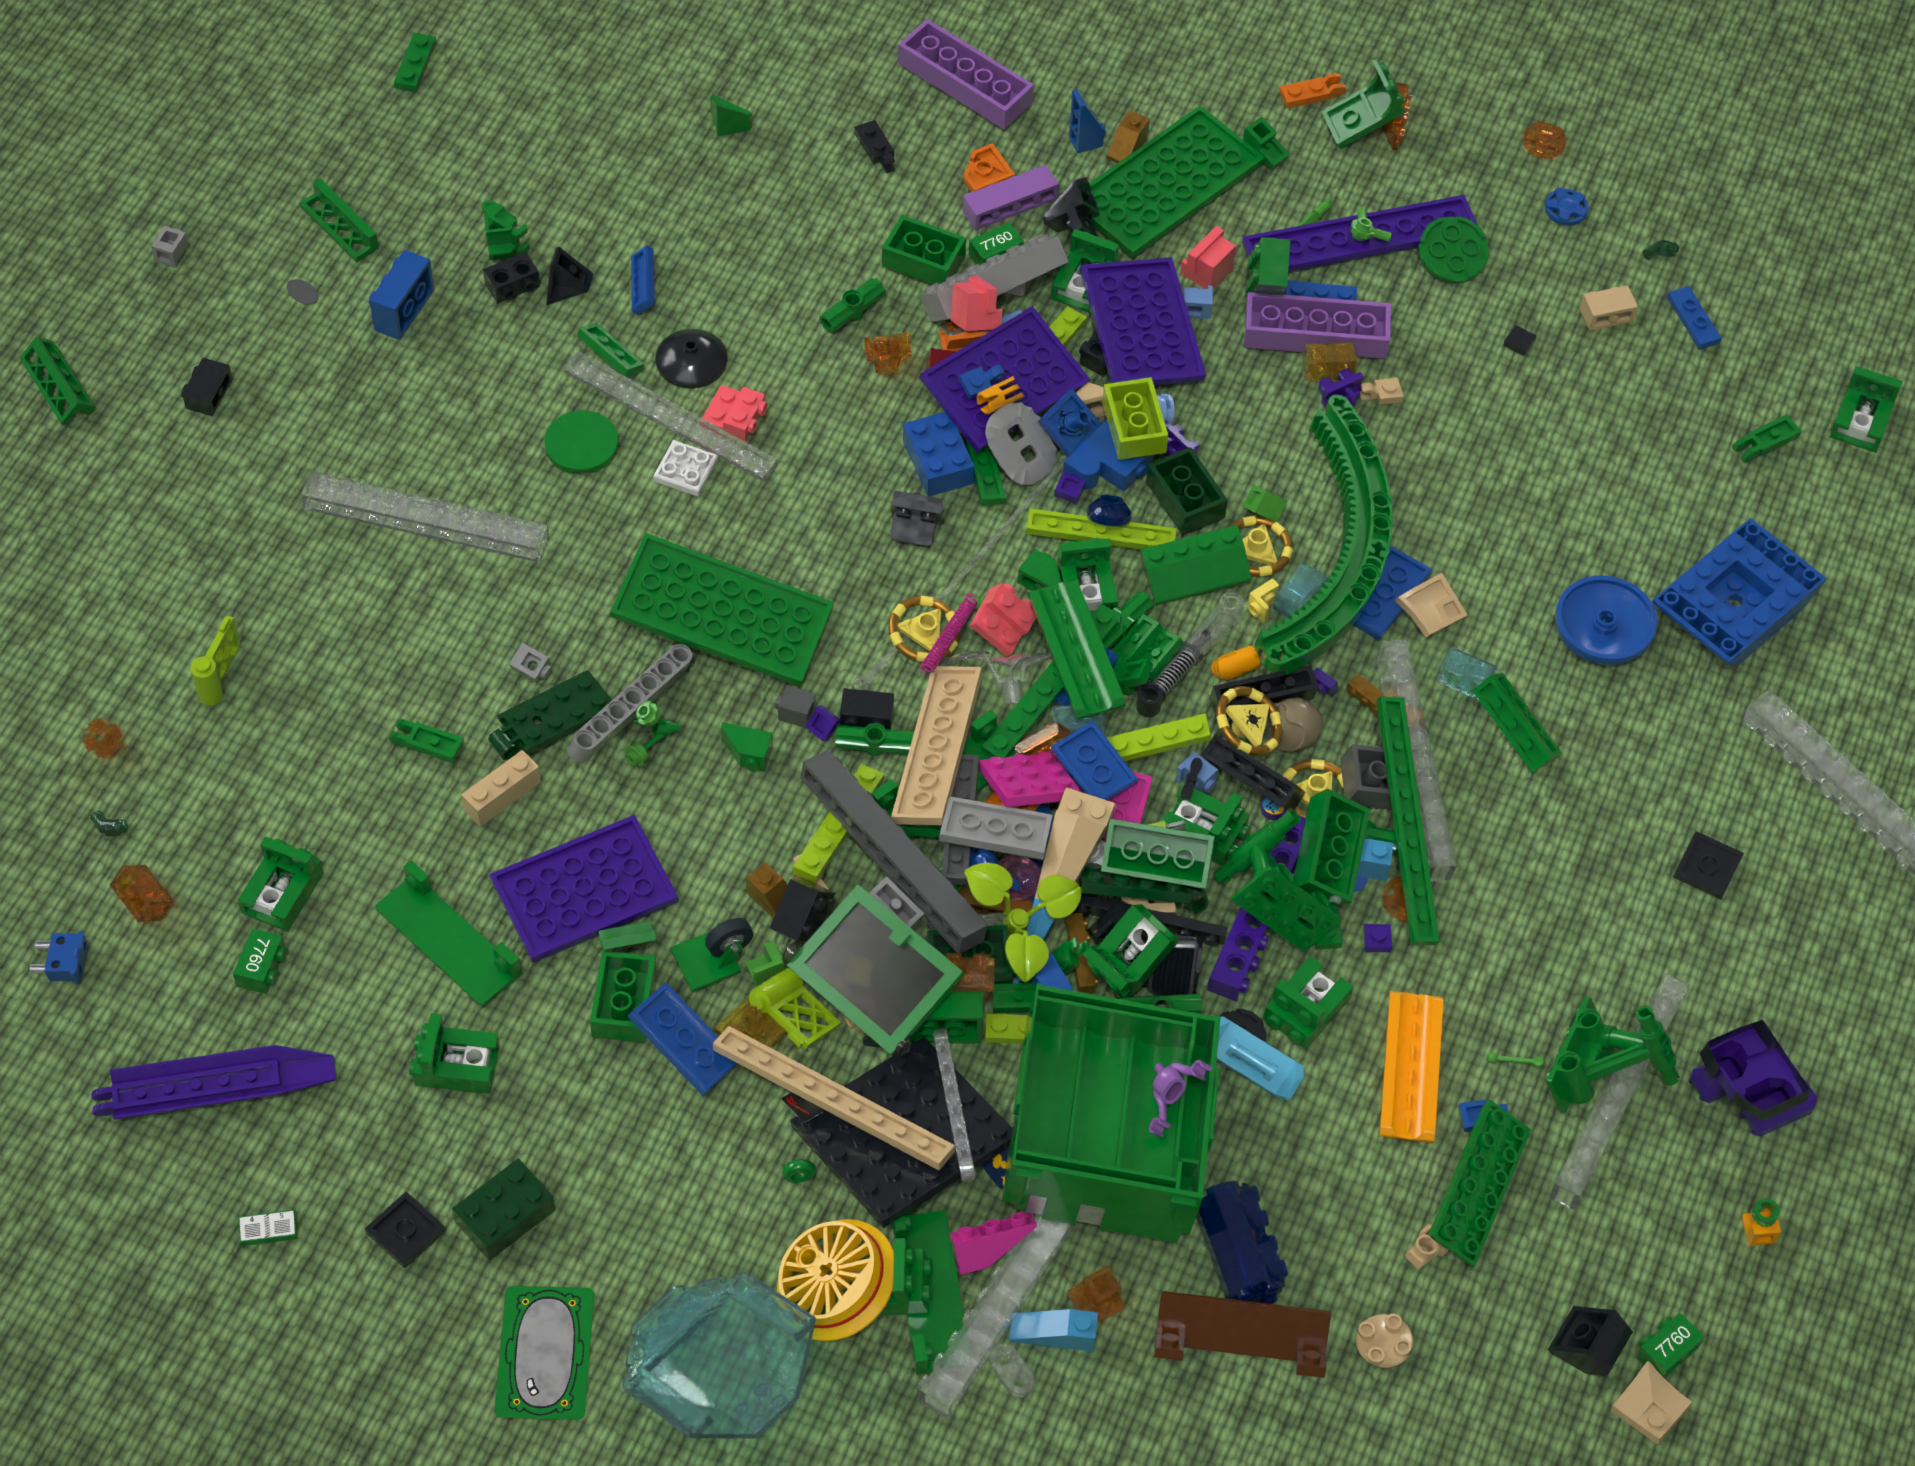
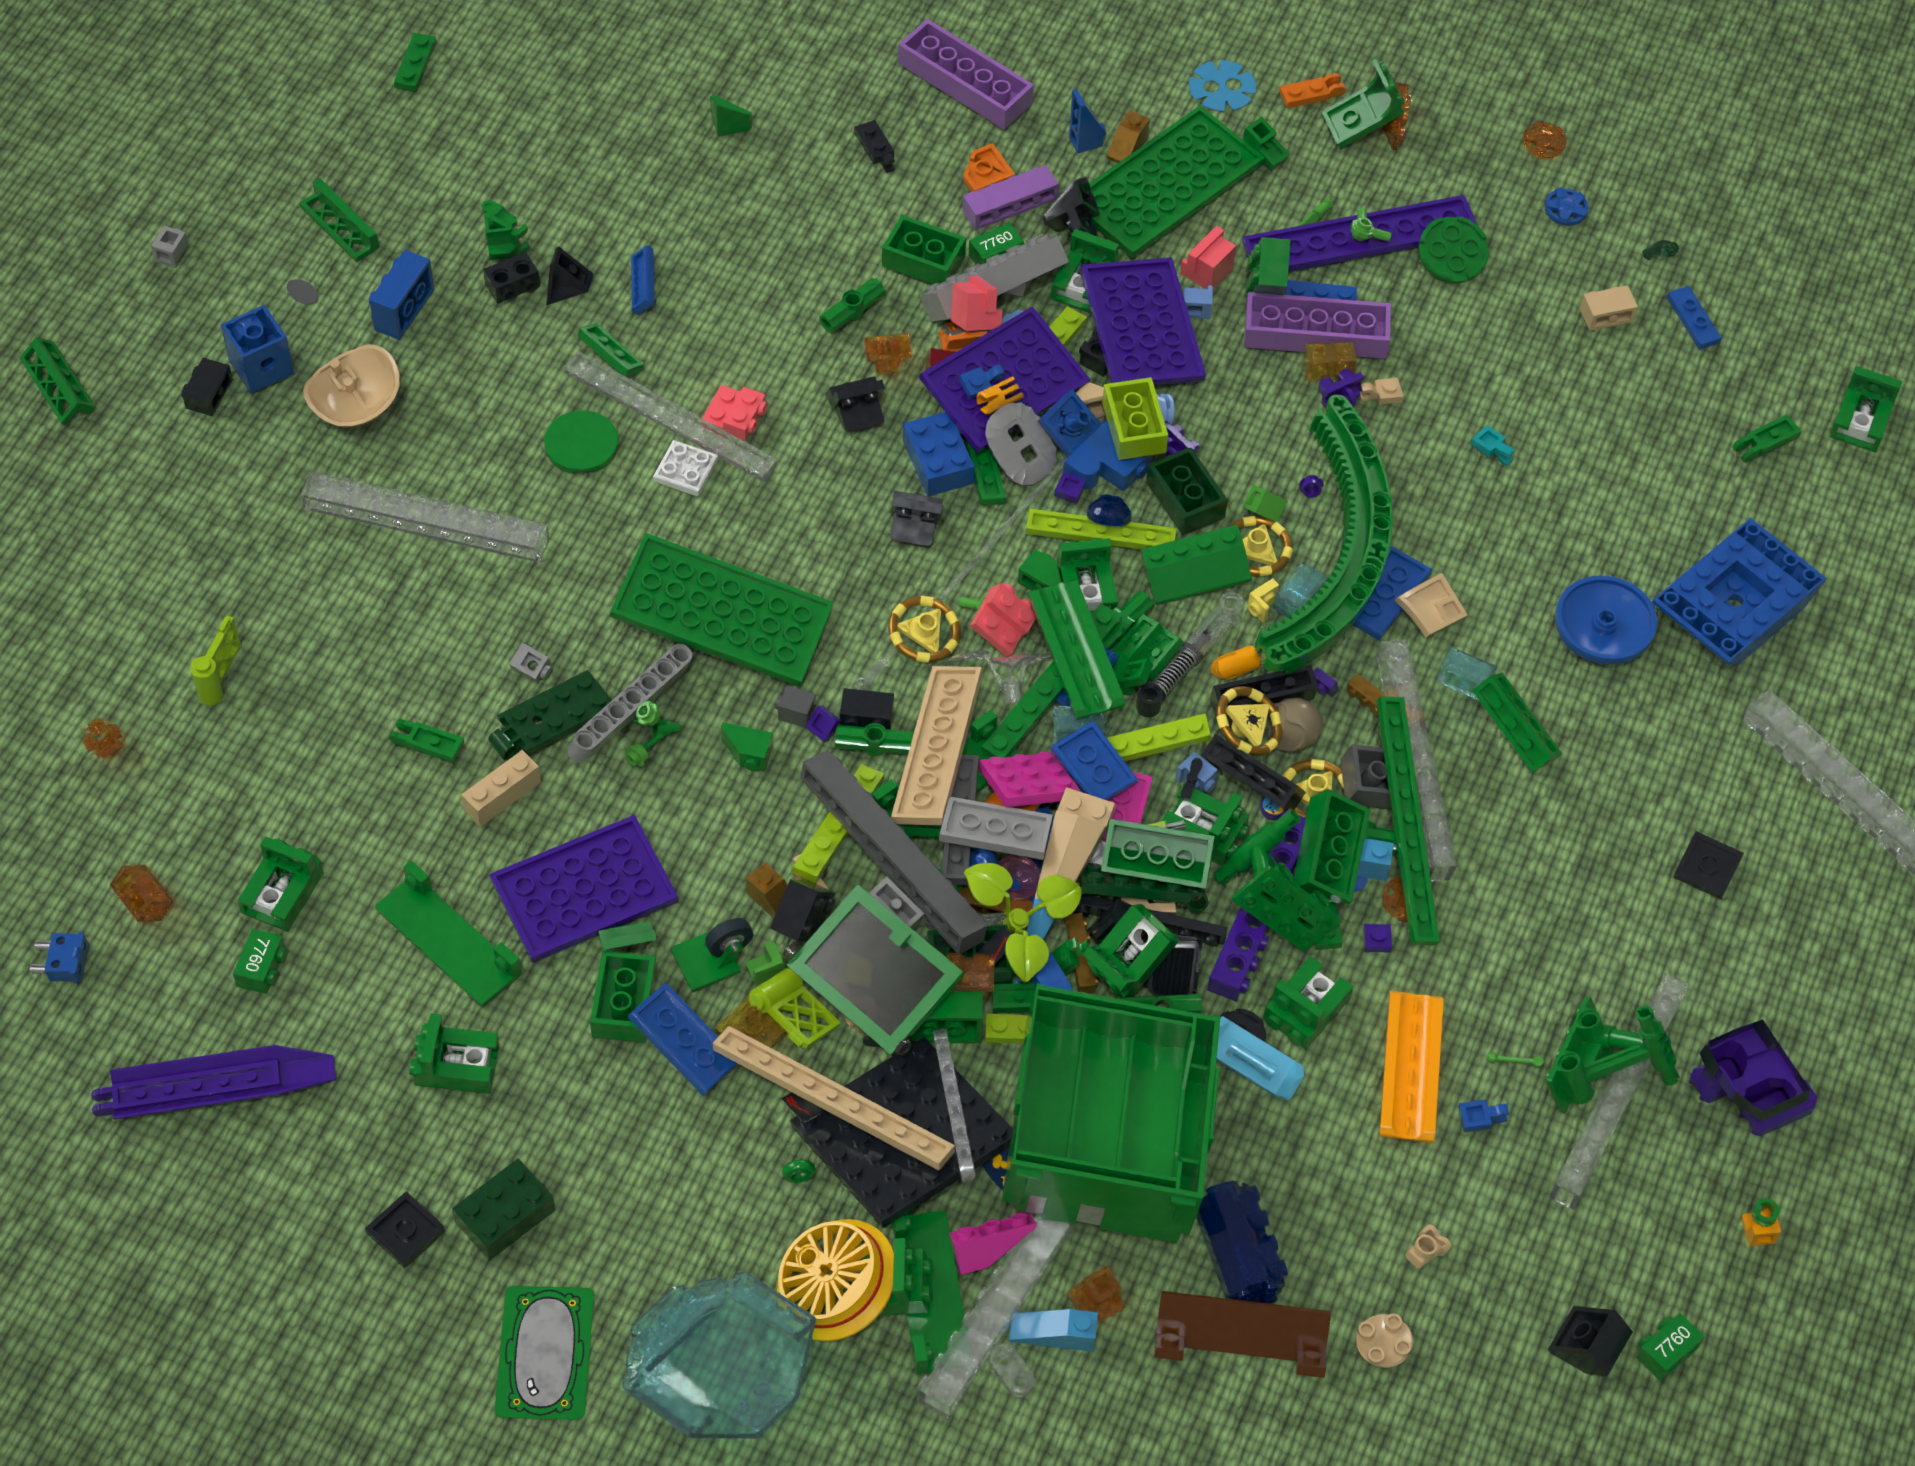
clear green arm [90,811,128,837] -> none
tile [238,1210,297,1246] -> none
black dish [655,329,728,389] -> none
dark pink piece [920,594,978,674] -> none
clear orange plate [1014,722,1071,755] -> none
medium lavender piece [1149,1060,1213,1138] -> none
green plate [1429,1100,1531,1267] -> none
black tile [1503,325,1537,356] -> none
tan plate [1611,1361,1692,1445] -> none
none -> blue brick [221,305,294,393]
none -> tan piece [303,344,399,428]
none -> black piece [825,376,885,433]
none -> black sticker [971,926,1013,972]
none -> dark azure piece [1189,60,1256,111]
none -> dark purple plate [1299,475,1324,498]
none -> teal plate [1471,425,1515,466]

